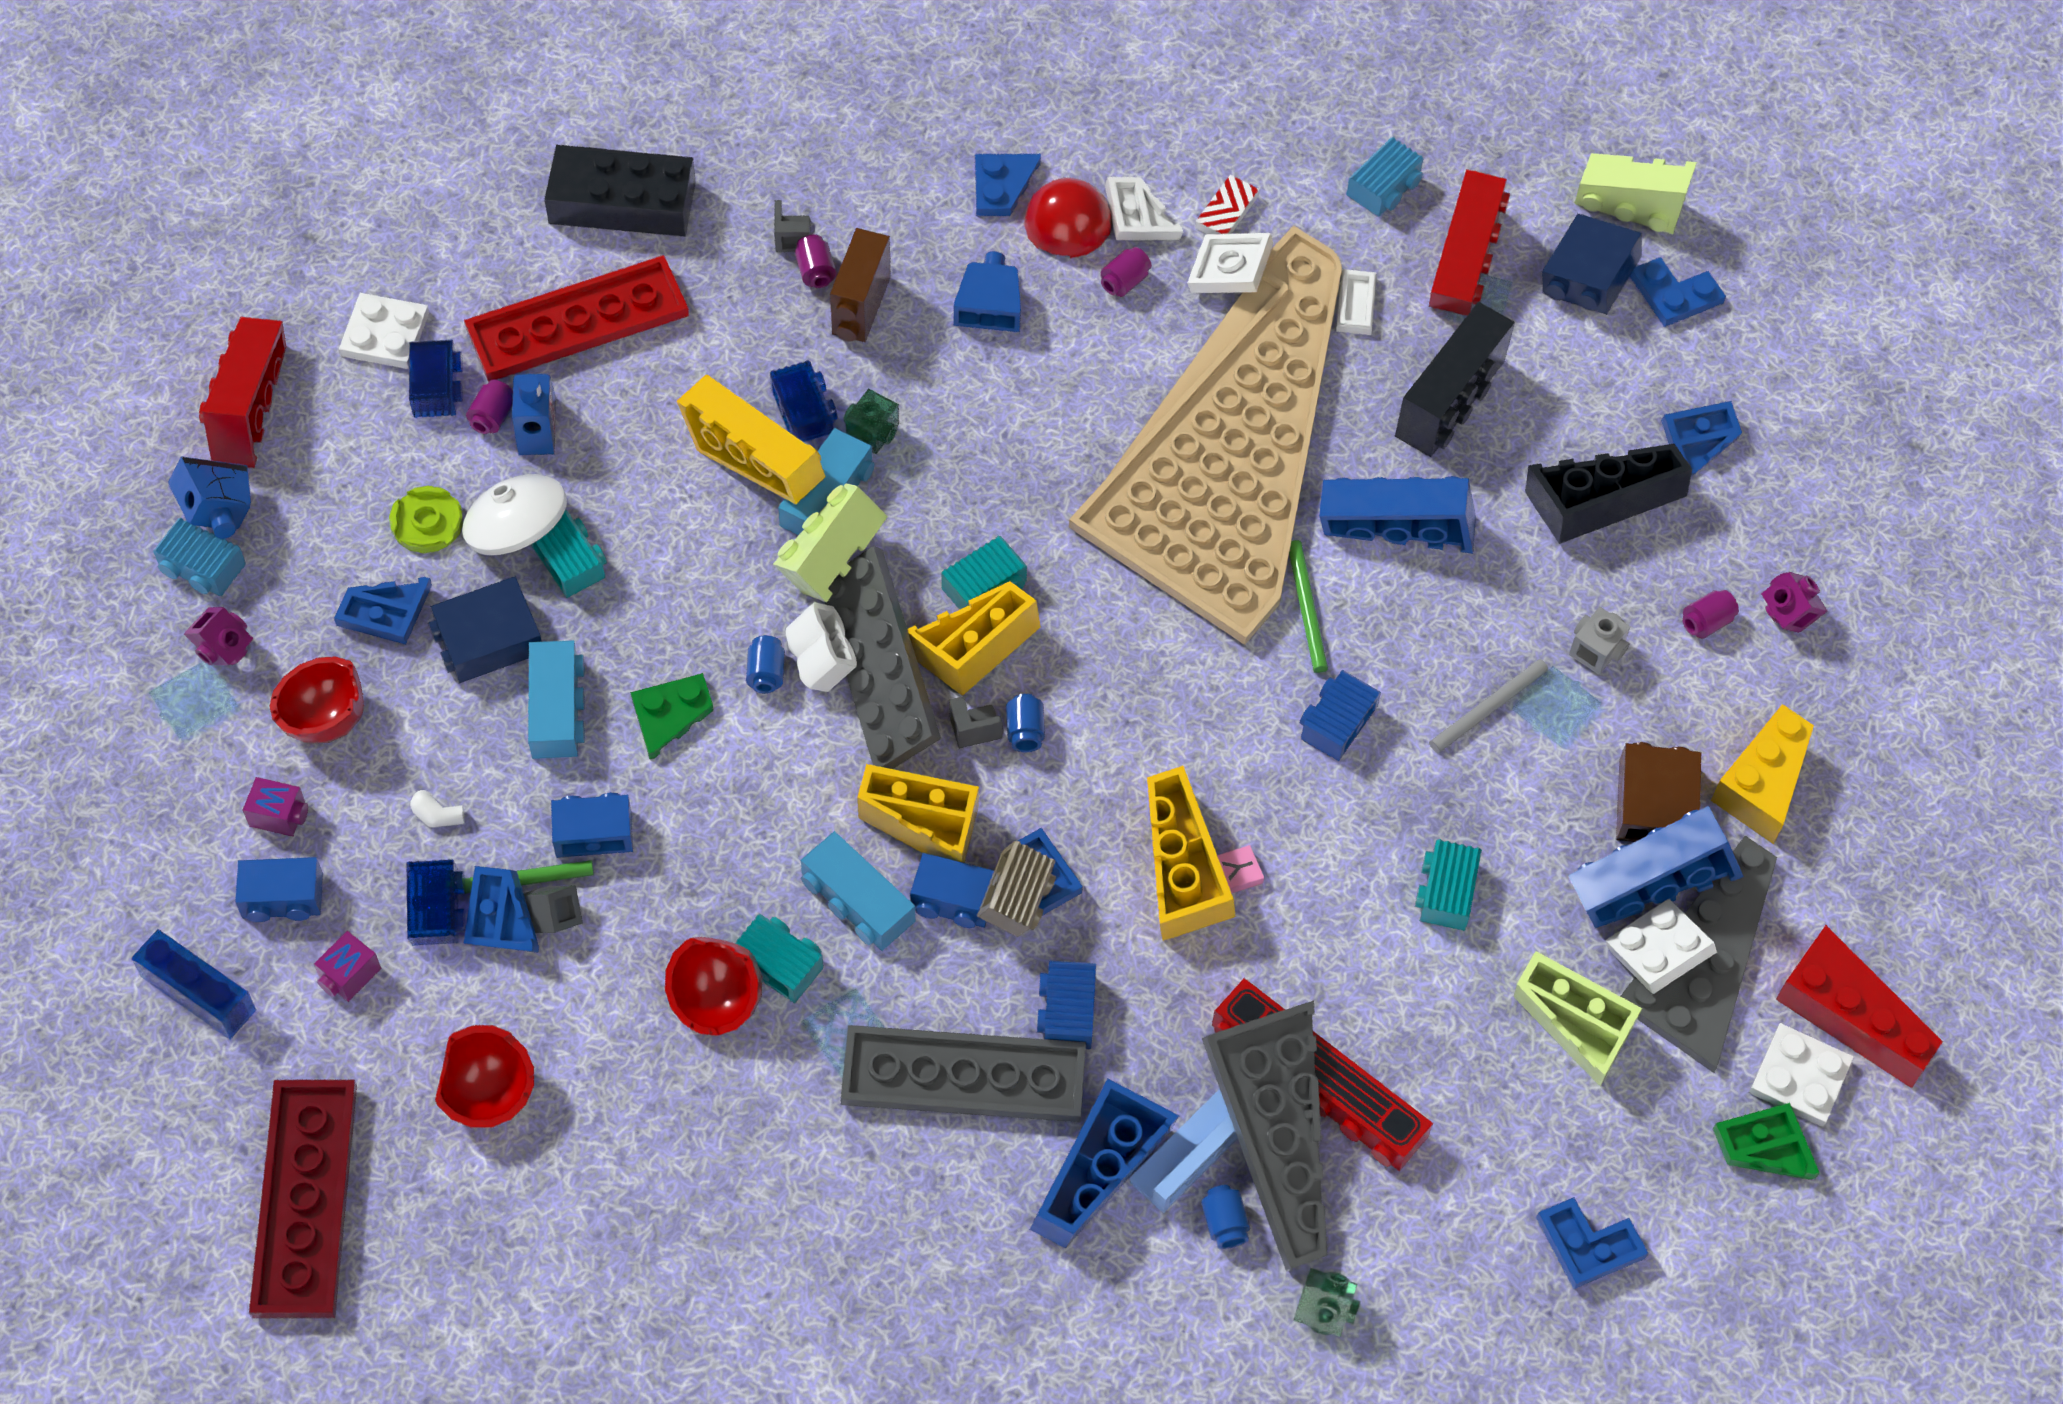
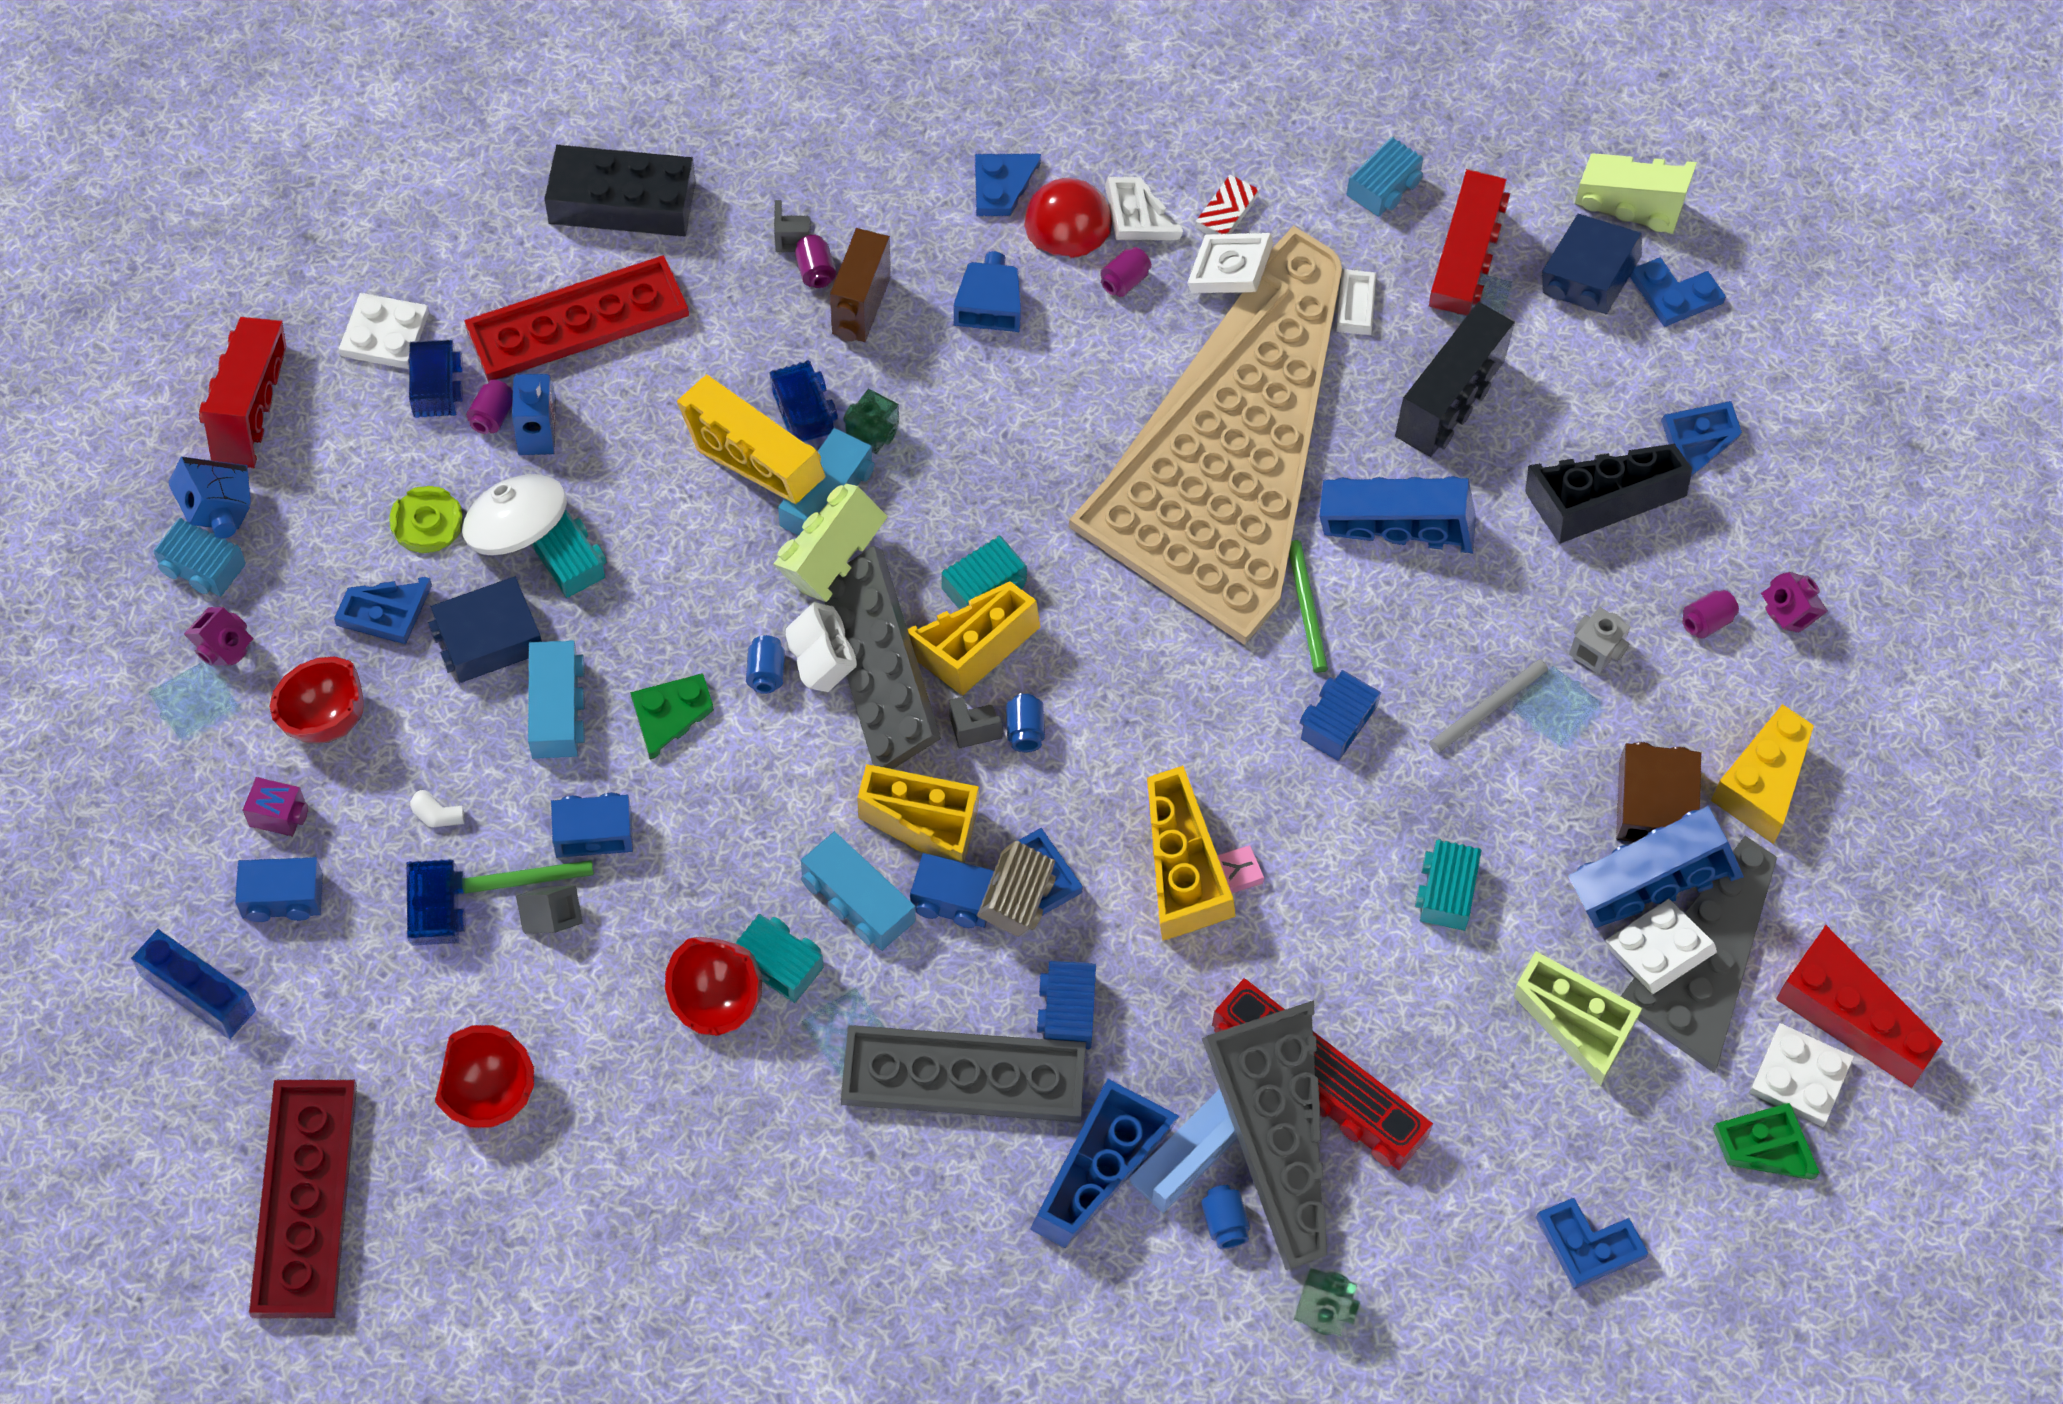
magenta brick [314,930,381,1002] -> none
blue wing [463,866,539,953] -> none

